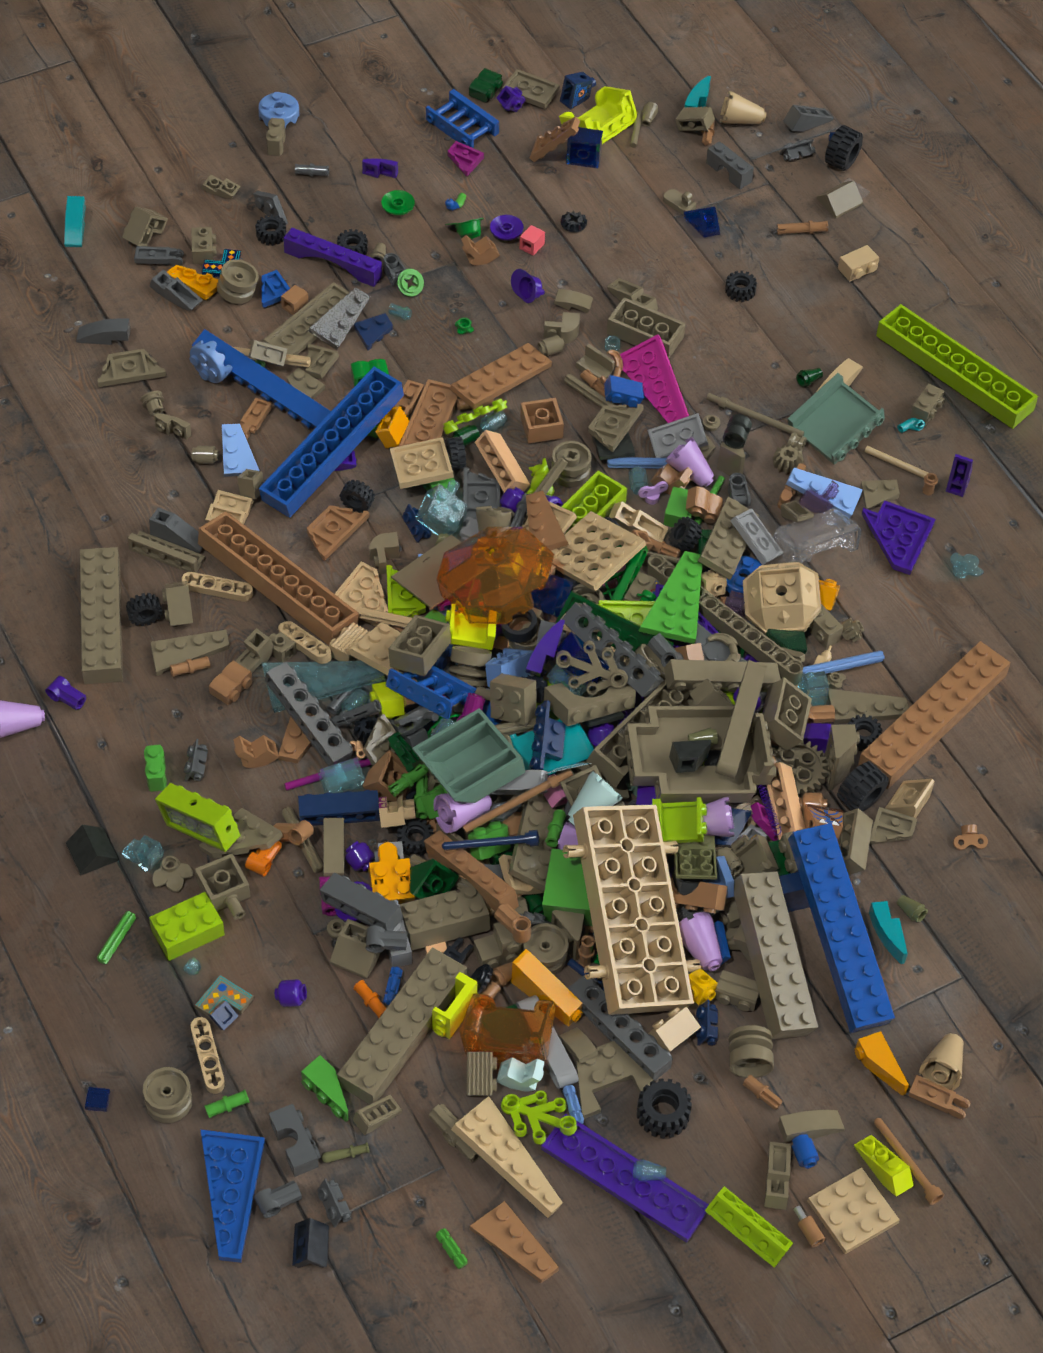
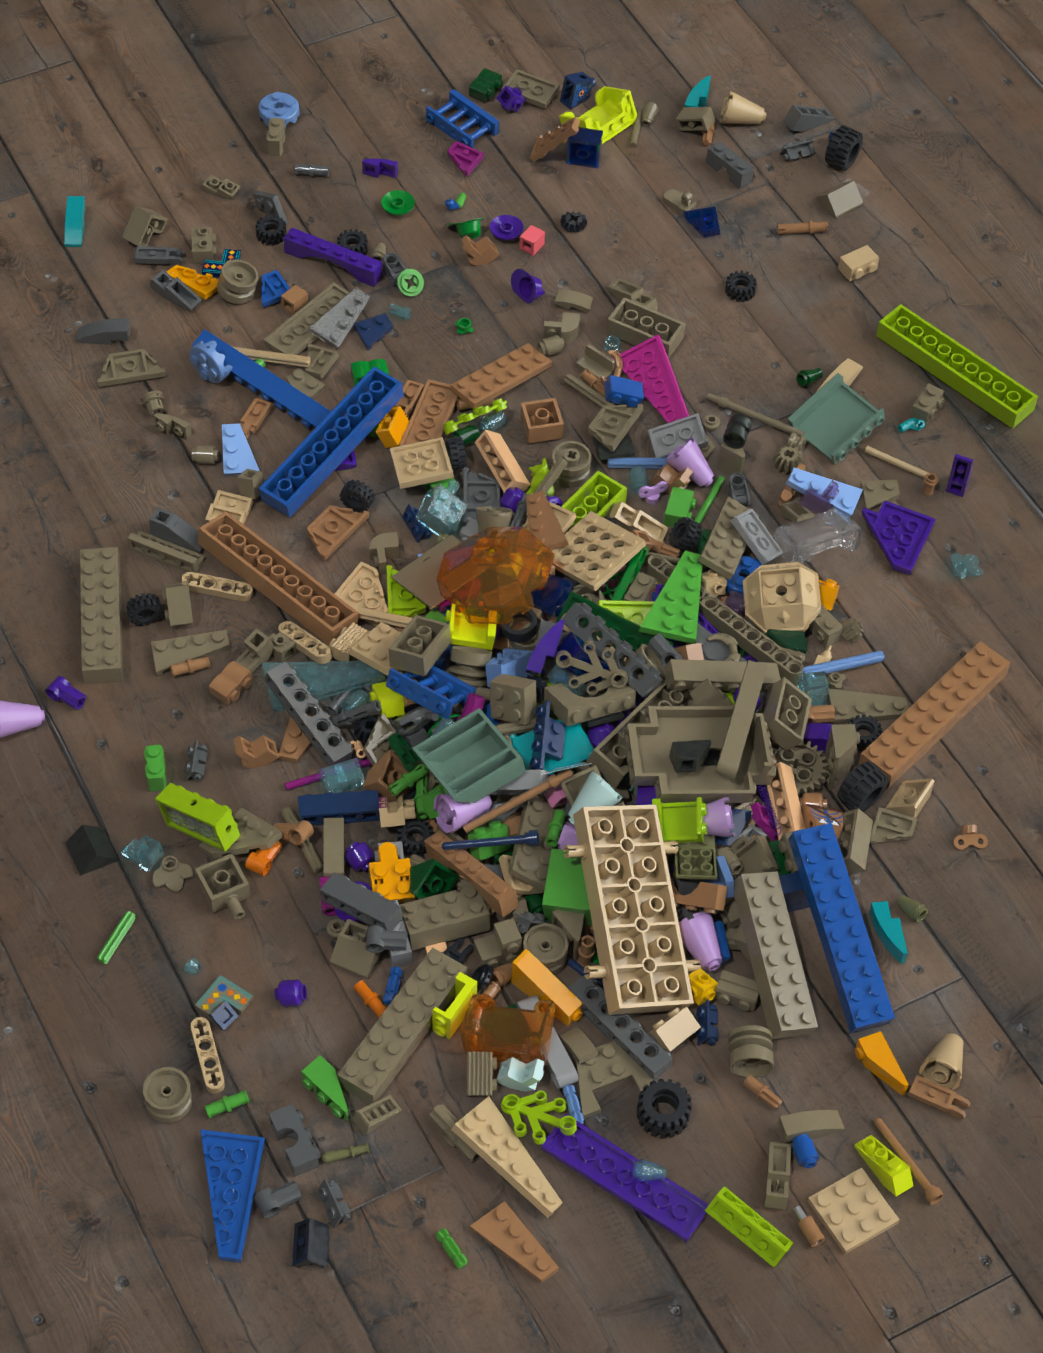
clear blue tile [85,1087,111,1112] -> none
lime brick [149,892,225,961] -> none
dark tan panel [248,340,288,367] -> none
medium nougat piece [494,903,531,943] -> none
green plate [636,590,657,601] -> none
medium nougat brick [686,486,723,524] -> none
olive cone [688,727,718,747] -> none

